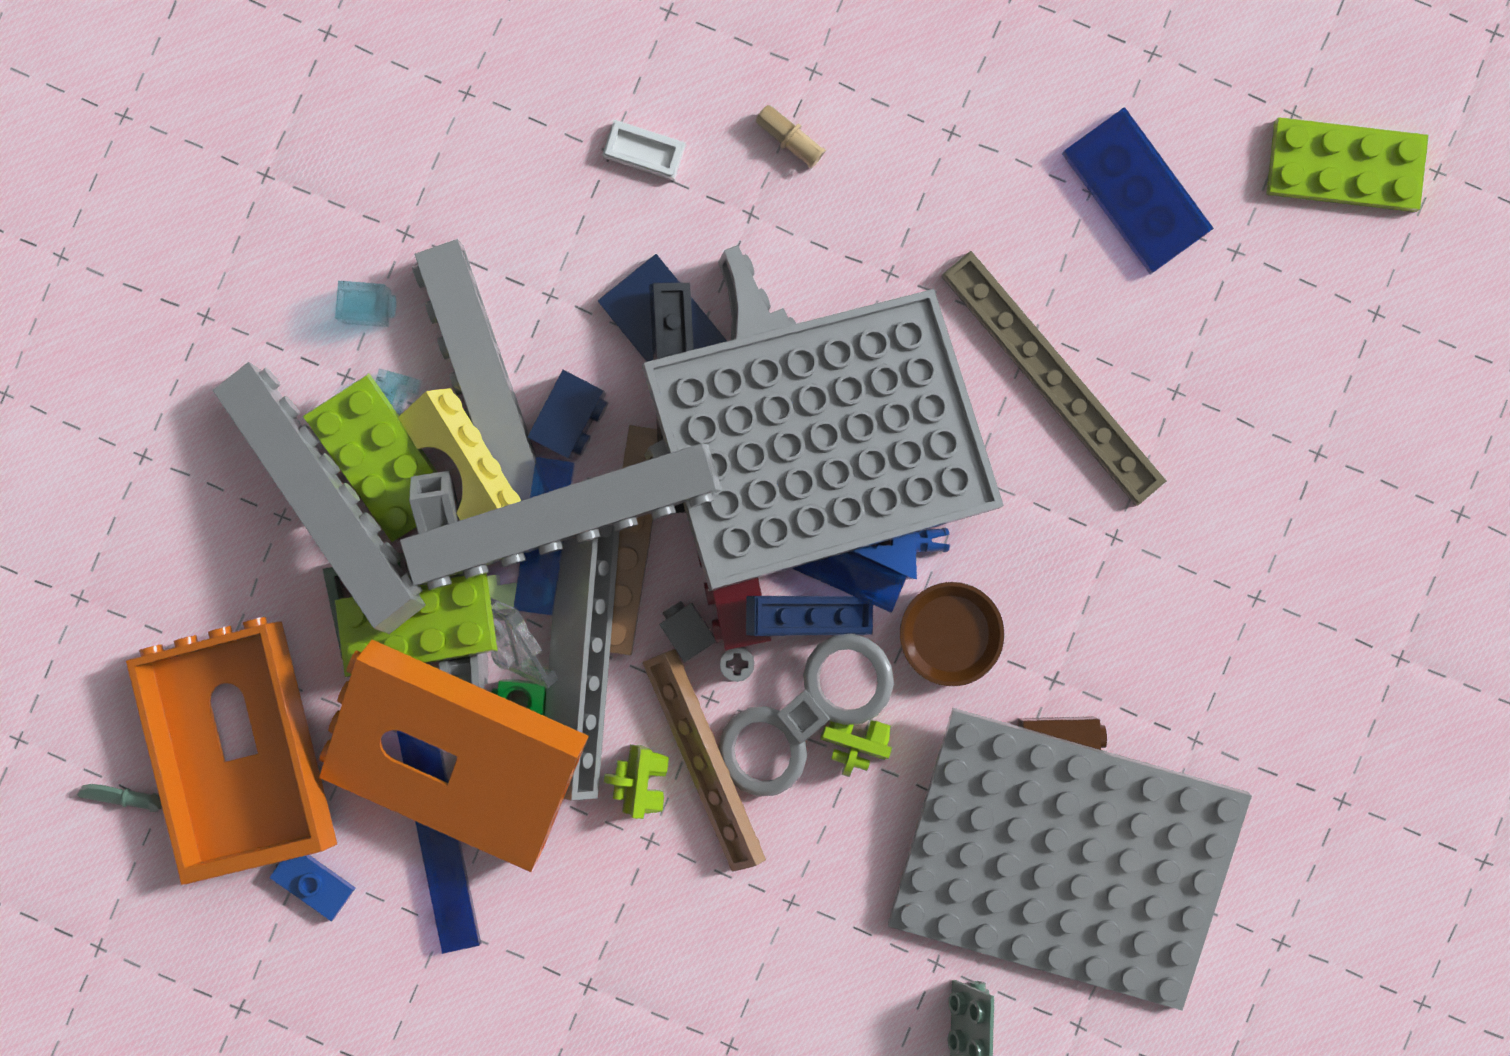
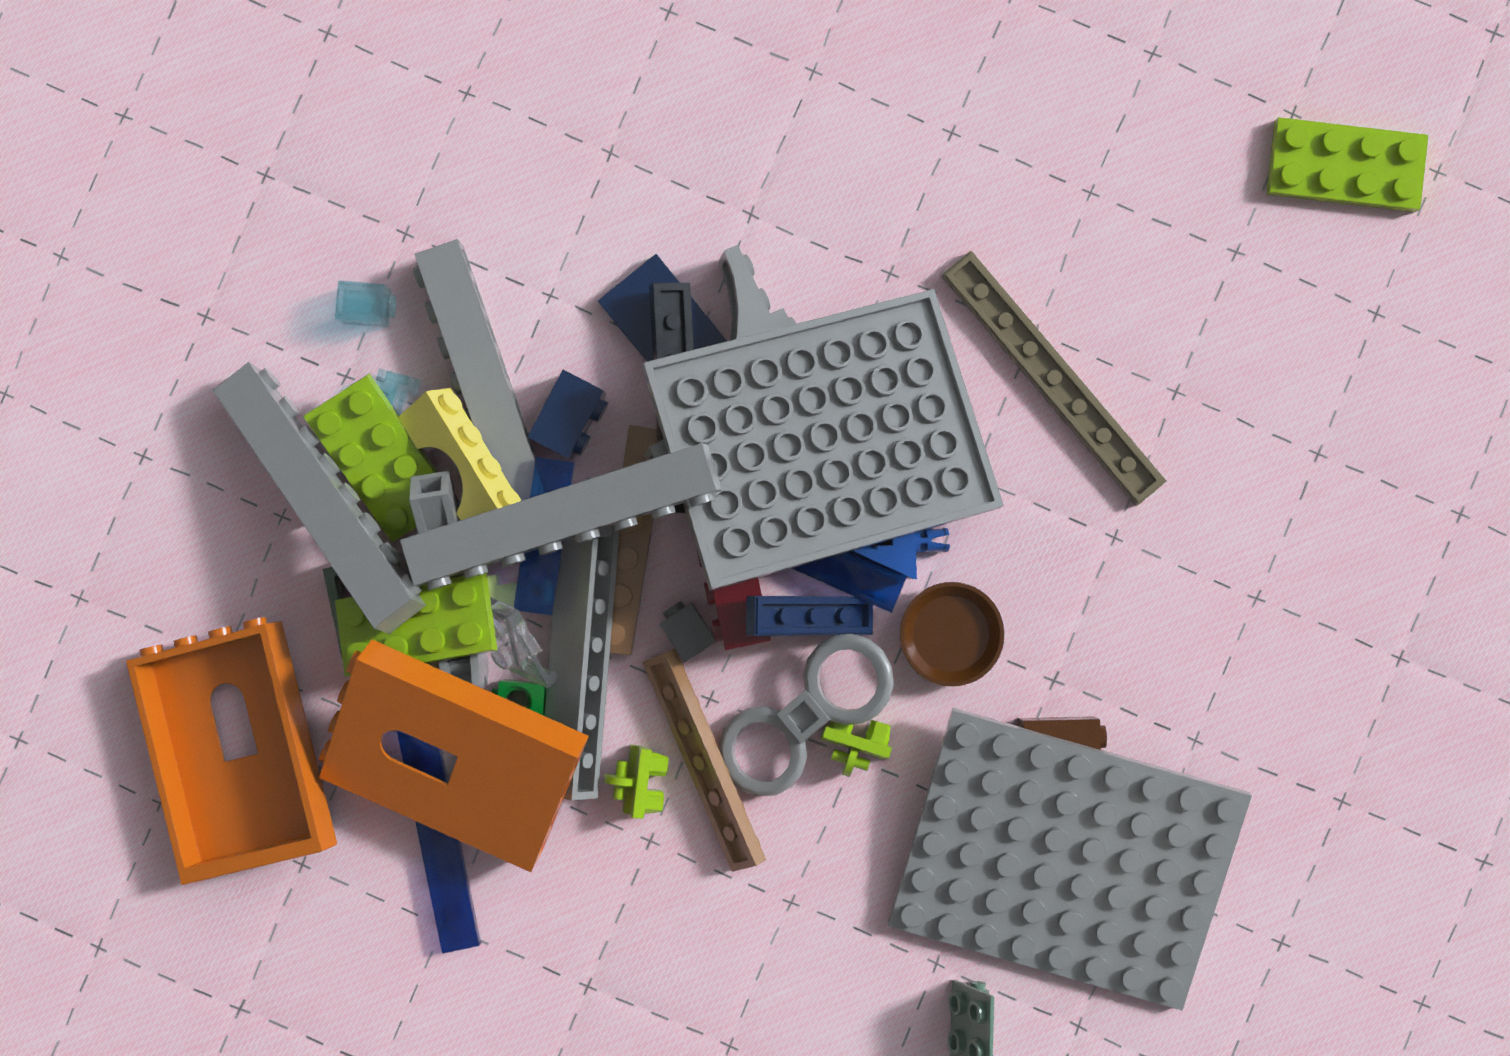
sand green piece [77,784,162,812] -> none
blue plate [269,855,356,922] -> none
white tile [602,120,686,181] -> none
light grey bush [720,647,754,682] -> none
tan axle [756,105,826,169] -> none
clear blue tile [1062,107,1214,275] -> none

